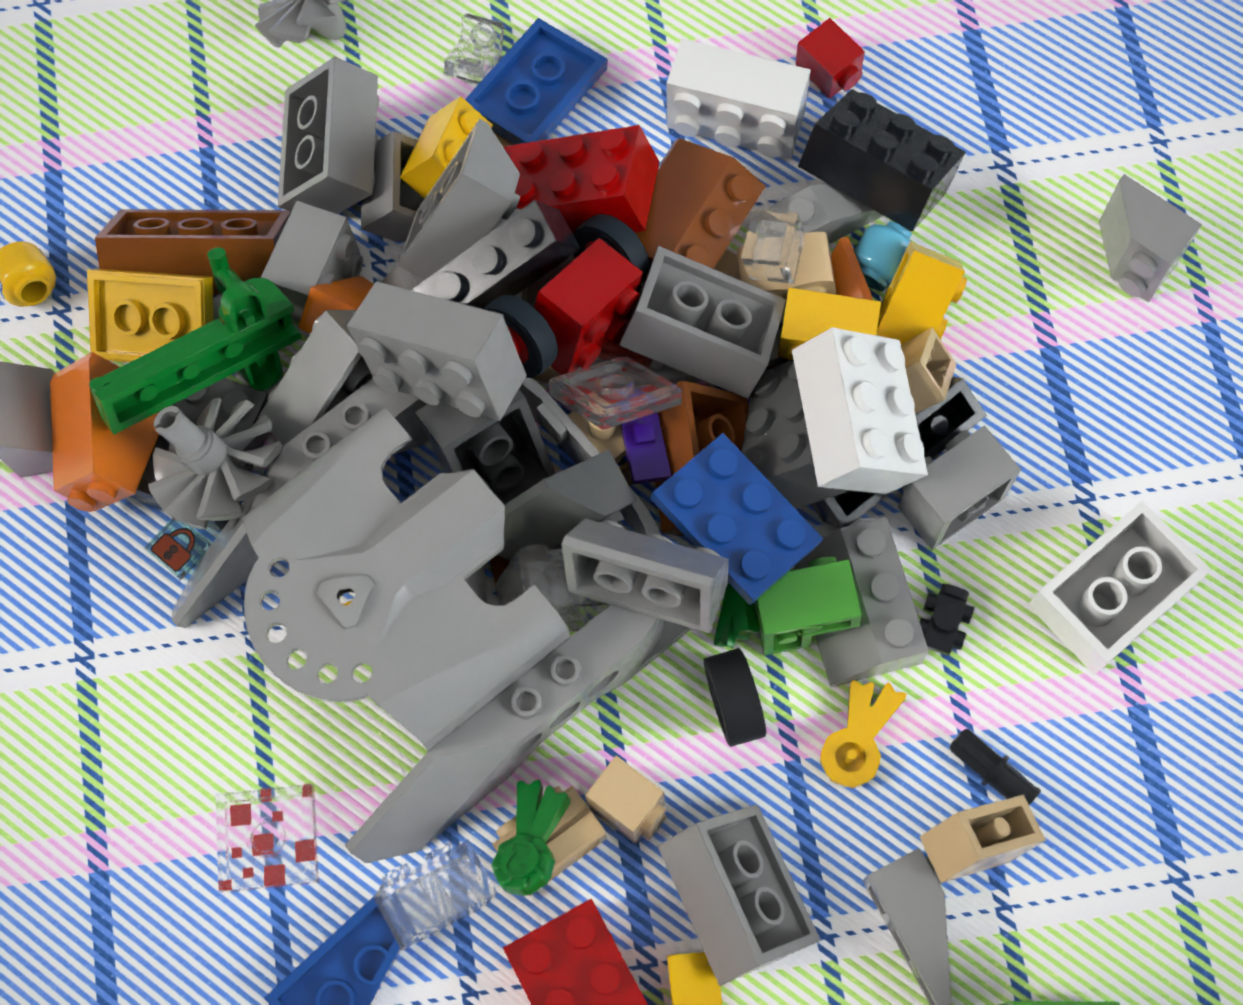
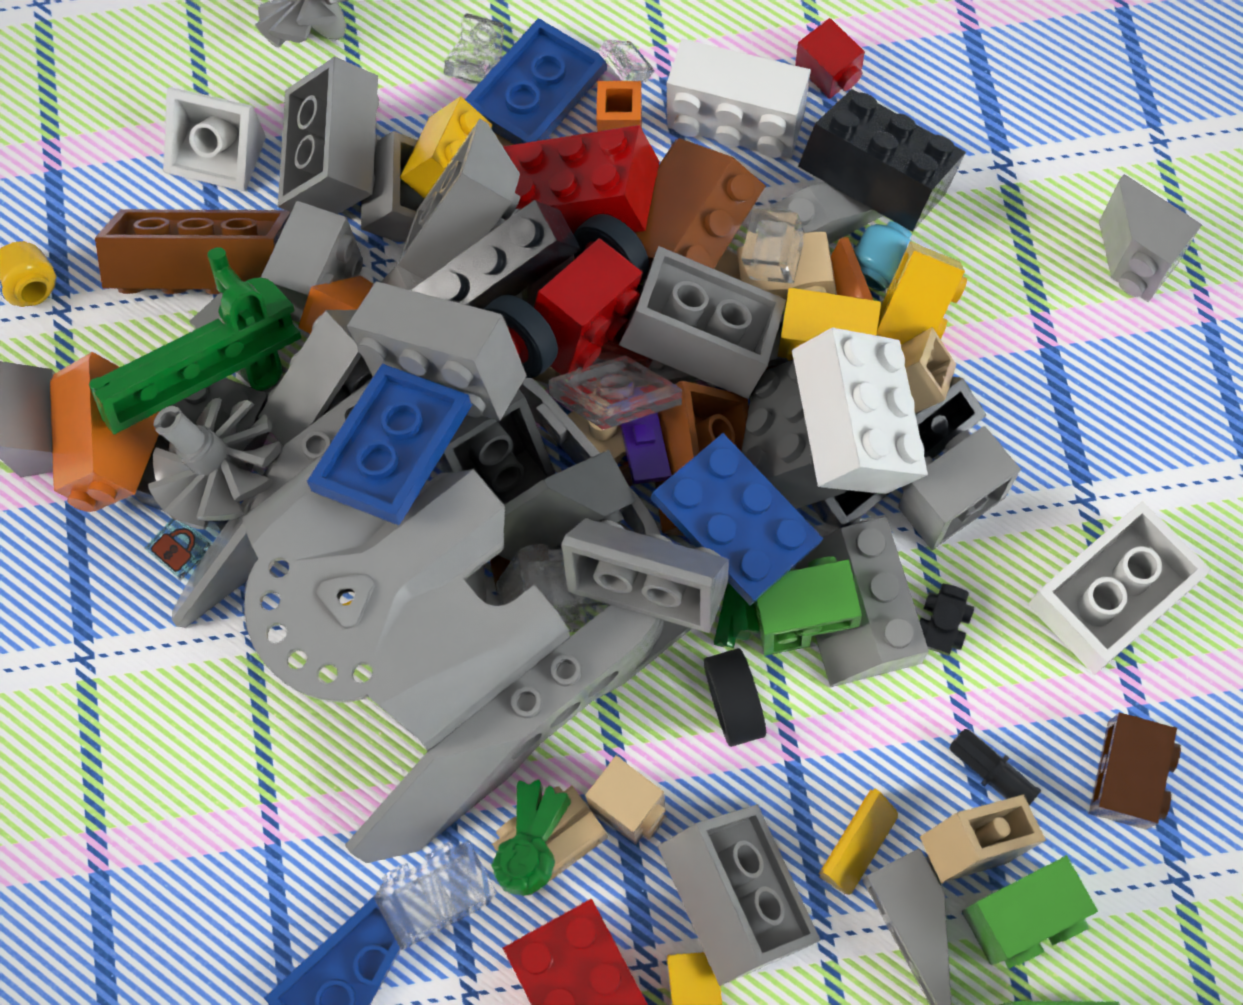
yellow tile [87,268,214,362] -> none
clear tile [215,784,319,893] -> none
yellow piece [820,680,907,789] -> none
none -> white slope [163,87,266,191]
none -> blue plate [307,364,472,526]
none -> orange brick [596,81,642,131]
none -> clear tile [597,40,655,82]
none -> yellow slope [818,788,898,895]
none -> bright green brick [961,855,1099,969]
none -> reddish brown brick [1088,712,1181,830]

